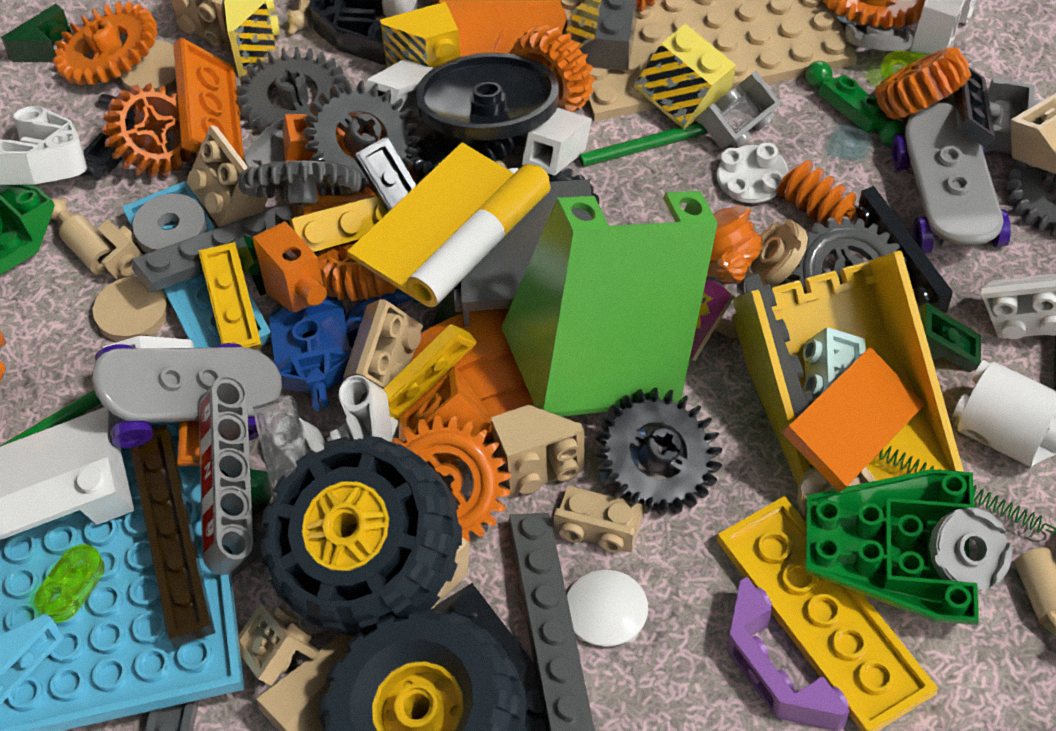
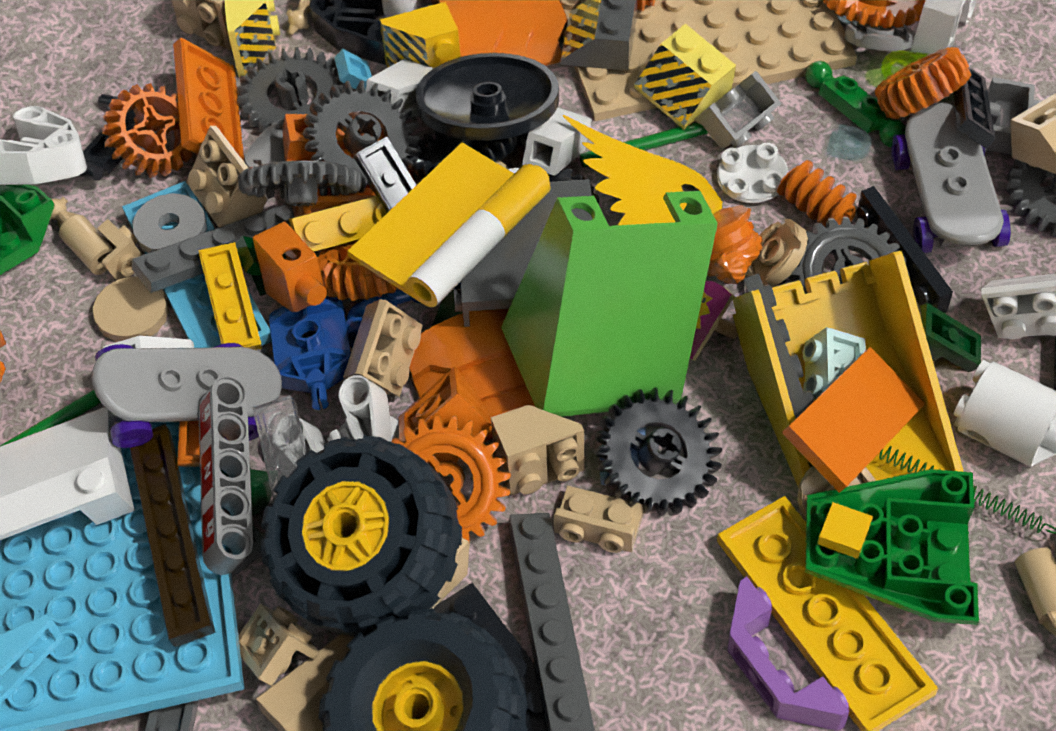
dark green slope [1,3,71,63] -> none
clear neon green plate [35,544,105,623] -> none
orange gear [53,1,158,85] -> none
tan tile [119,40,177,93] -> none
yellow tile [383,324,477,420] -> none
orange gear [509,24,595,113] -> none
white dish [567,570,648,647] -> none
light grey tile [929,507,1012,591] -> none
none -> medium azure tile [334,49,372,91]
none -> yellow piece [562,115,722,225]
none -> yellow tile [818,502,873,559]

